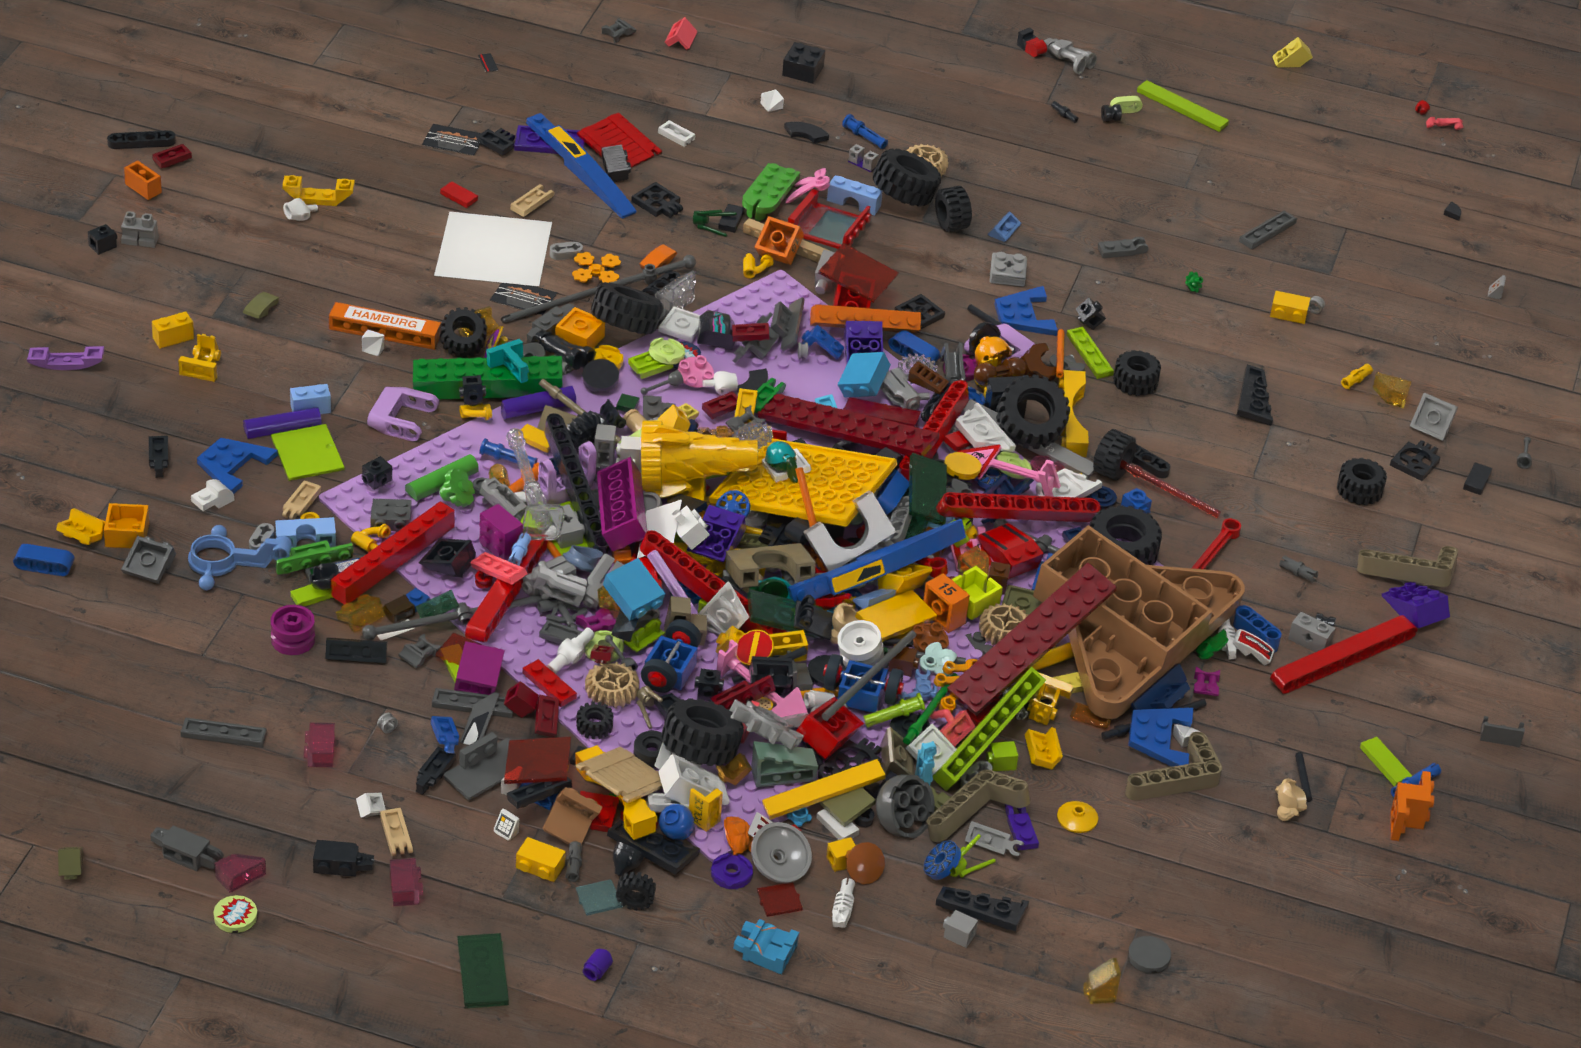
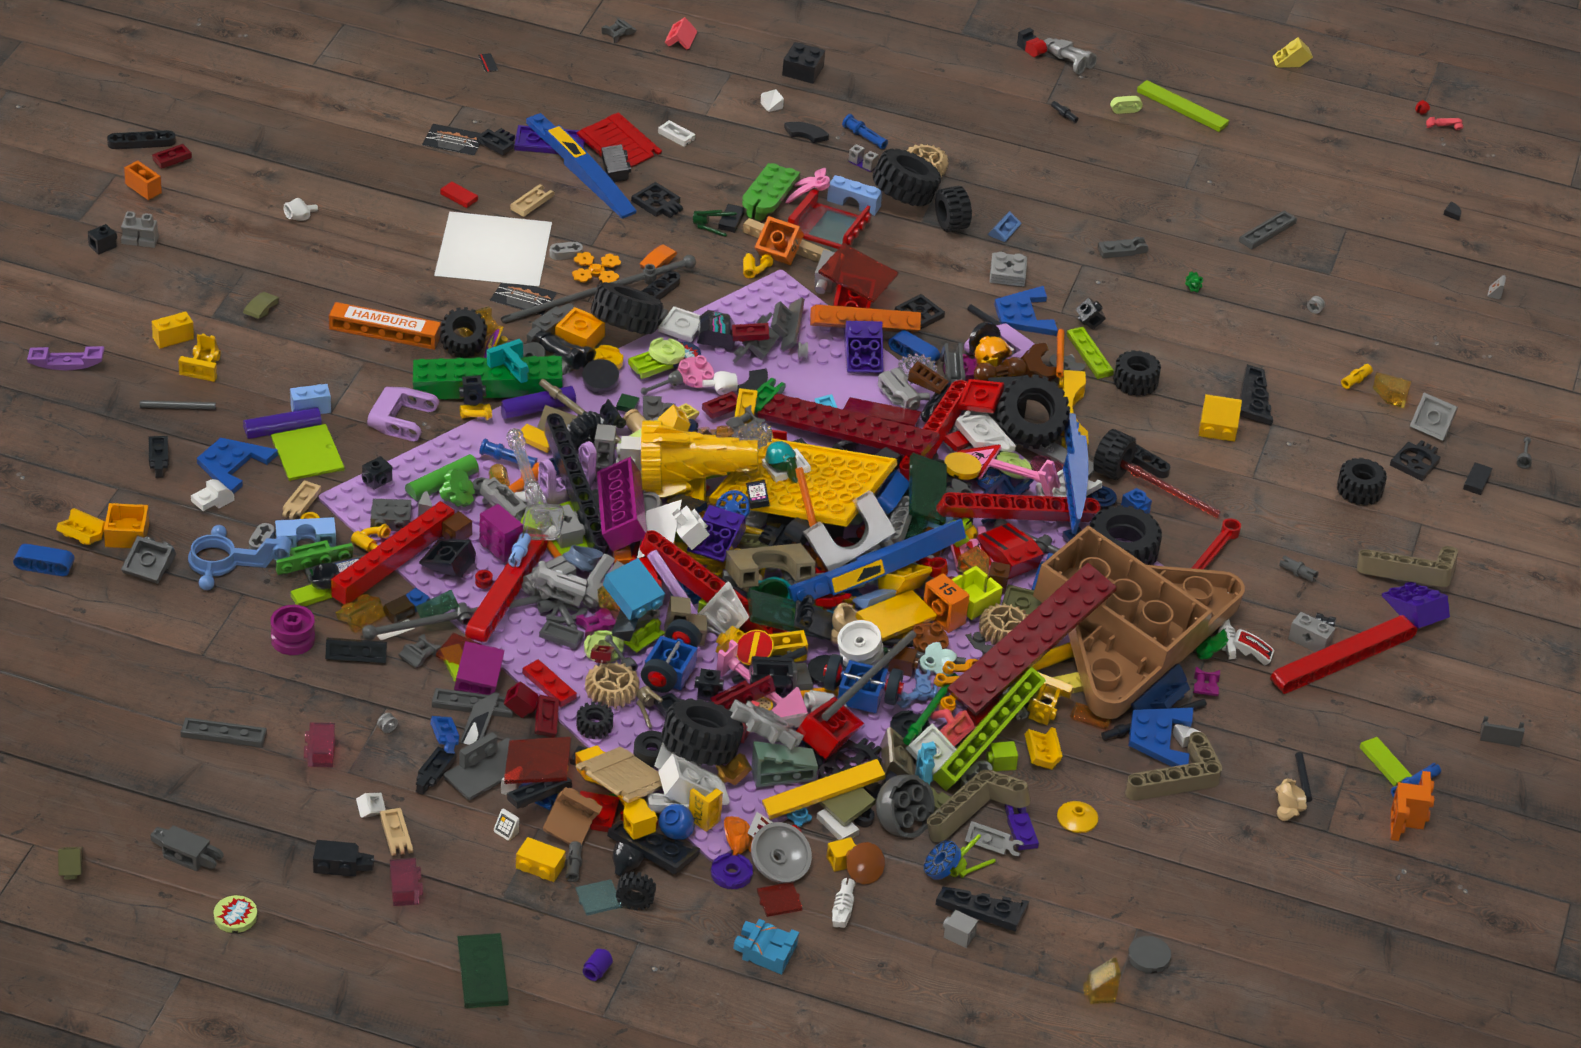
clear pink slope [215,854,266,893] -> none
yellow slope [282,175,355,206] -> none
white slope [362,330,384,356] -> none
coral tile [470,552,528,584] -> none
white pin [547,628,595,674] -> none
clear slope [655,271,696,313] -> none
blue bracket [801,325,844,359] -> none
dark azure brick [837,352,891,398] -> none
lime pin [863,693,926,728] -> none
black wheel [1101,104,1122,122] -> none
blue beam [1233,605,1282,653] -> none
yellow brick [1270,291,1310,324] -> none
none -> dark grey bar [140,400,216,410]
none -> light grey slope [418,491,432,516]
none -> reddish brown brick [442,511,473,540]
none -> tile [746,480,770,509]
none -> red tile [958,379,1005,413]
none -> slope [1063,413,1088,534]
none -> yellow slope [1199,394,1242,442]

